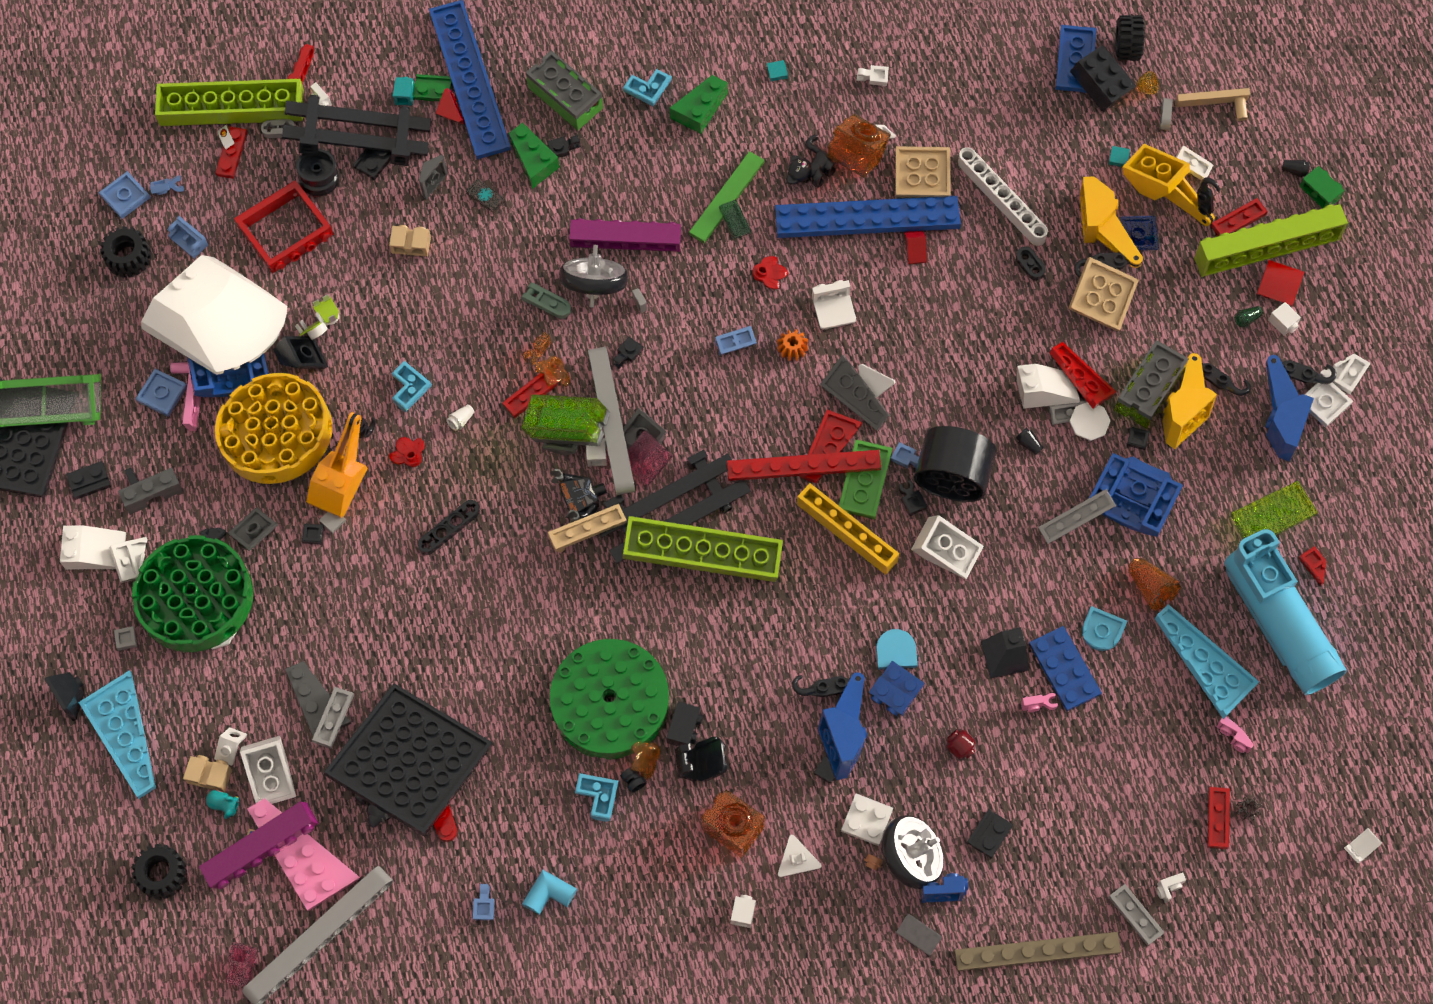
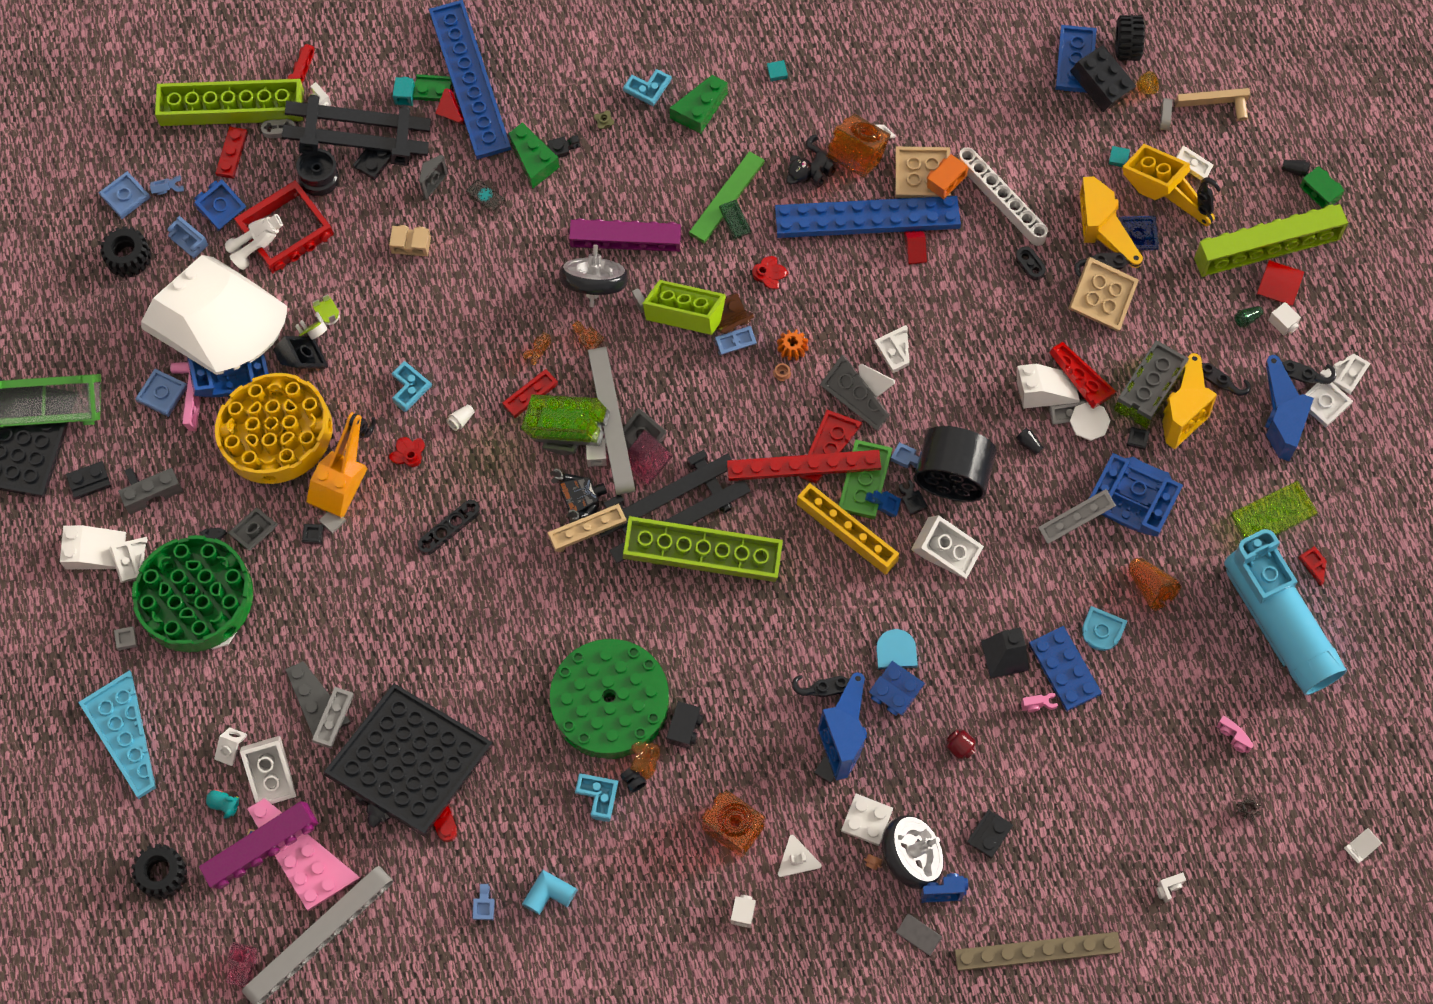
black slope [44,672,84,721] -> none
tan brick [183,755,232,792] -> none
white sticker [218,125,234,149] -> none
sand green plate [521,282,571,319] -> none
dark grey piece [526,50,603,130] -> none
clear orange plate [535,356,570,387] -> none
black plate [613,337,644,369] -> none
black piece [675,737,728,782] -> none
white bracket [812,280,856,330] -> none
white plate [857,65,889,86] -> none
light grey plate [1108,884,1165,946] -> none
medium azure wing [1155,604,1259,719] -> none
red plate [1207,787,1230,849] -> none
red plate [1211,198,1268,236] -> none
none -> blue plate [194,179,247,231]
none -> white piece [225,214,283,270]
none -> clear orange plate [572,320,604,350]
none -> olive plate [594,110,614,129]
none -> lime slope [643,280,726,335]
none -> reddish brown bracket [716,292,754,334]
none -> nougat plate [773,363,791,381]
none -> blue plate [865,490,901,517]
none -> white wing [874,325,909,373]
none -> orange brick [927,154,968,200]

